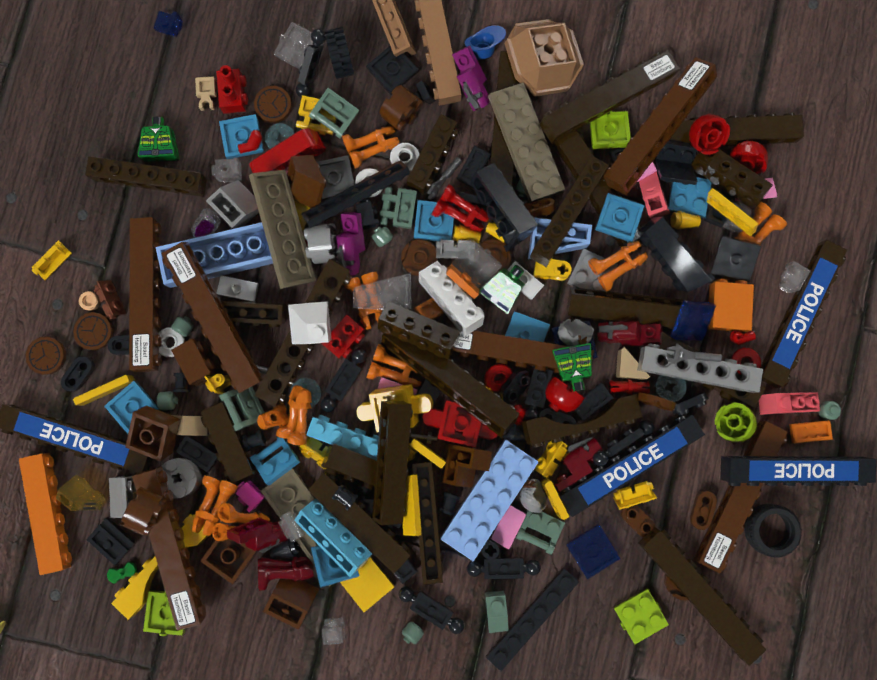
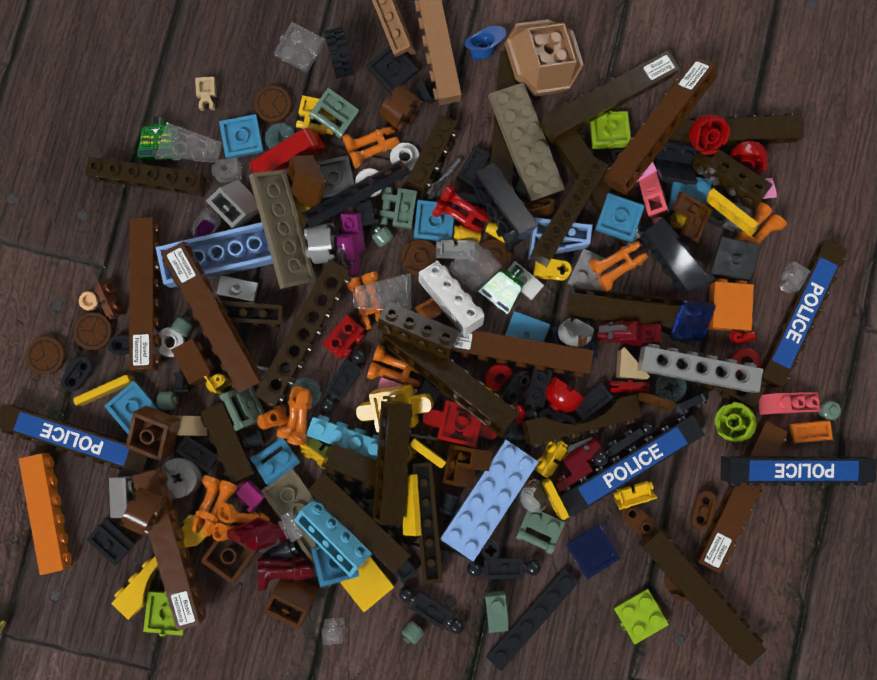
yellow hinge [31,240,72,281] -> none
clear yellow slope [56,475,106,511] -> none
green piece [107,561,137,584] -> none
clear blue bracket [154,11,183,37] -> none
red brick [216,65,248,114] -> none
red arm [238,130,262,154] -> none
white slope [288,301,332,344] -> none
black plate [296,29,326,97] -> none
black bush [332,484,358,510] -> none
orange plate [446,263,479,299] -> none
magenta plate [452,45,490,111] -> none
bright pink slope [491,505,527,549] -> none
torso [552,343,592,392] -> none
flat silver piece [665,344,722,364] -> none
black tyre [744,504,802,558] -> none
none -> clear wing [155,122,222,162]
none -> reddish brown tile [672,191,712,244]

